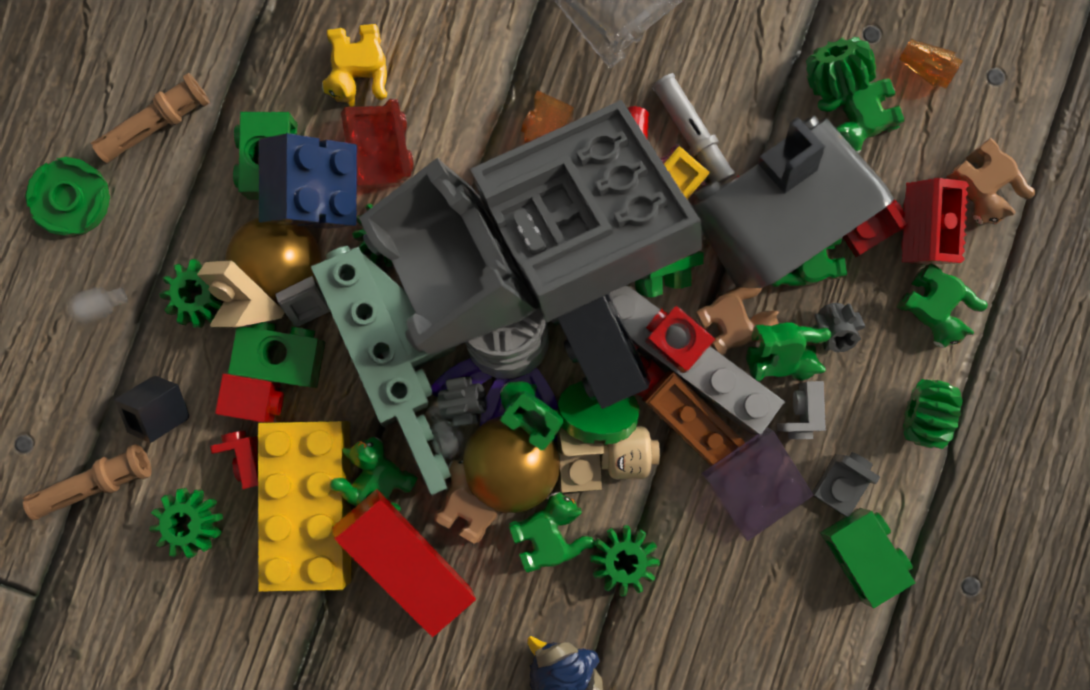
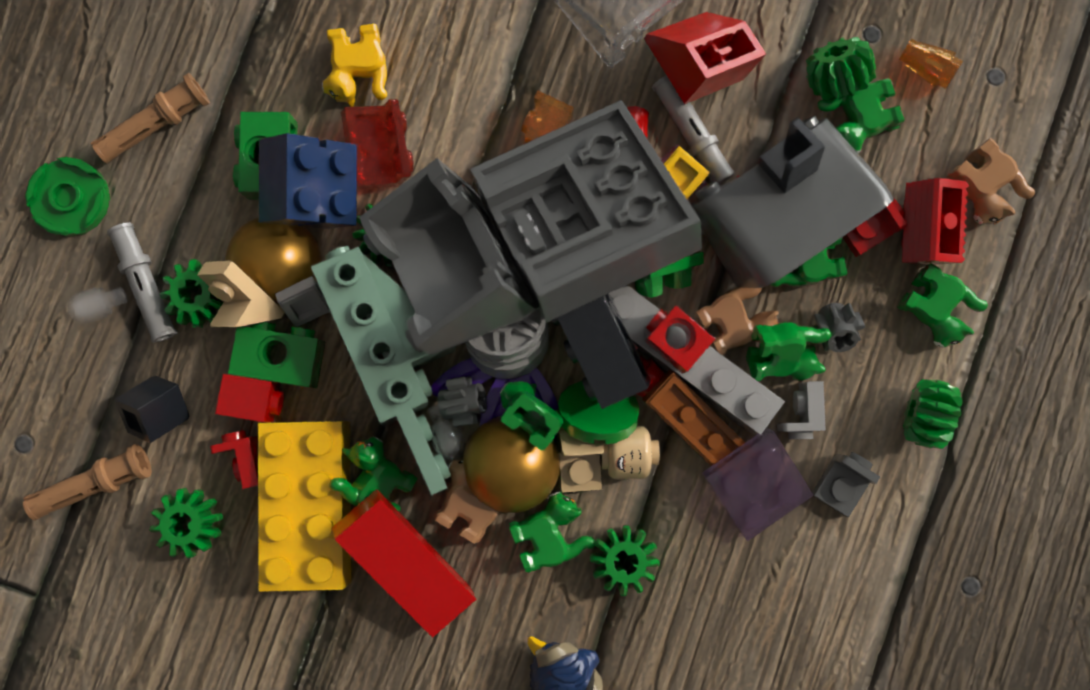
green brick [819,508,916,609] -> none
none -> light grey pin [107,222,177,343]
none -> red slope [644,12,766,104]

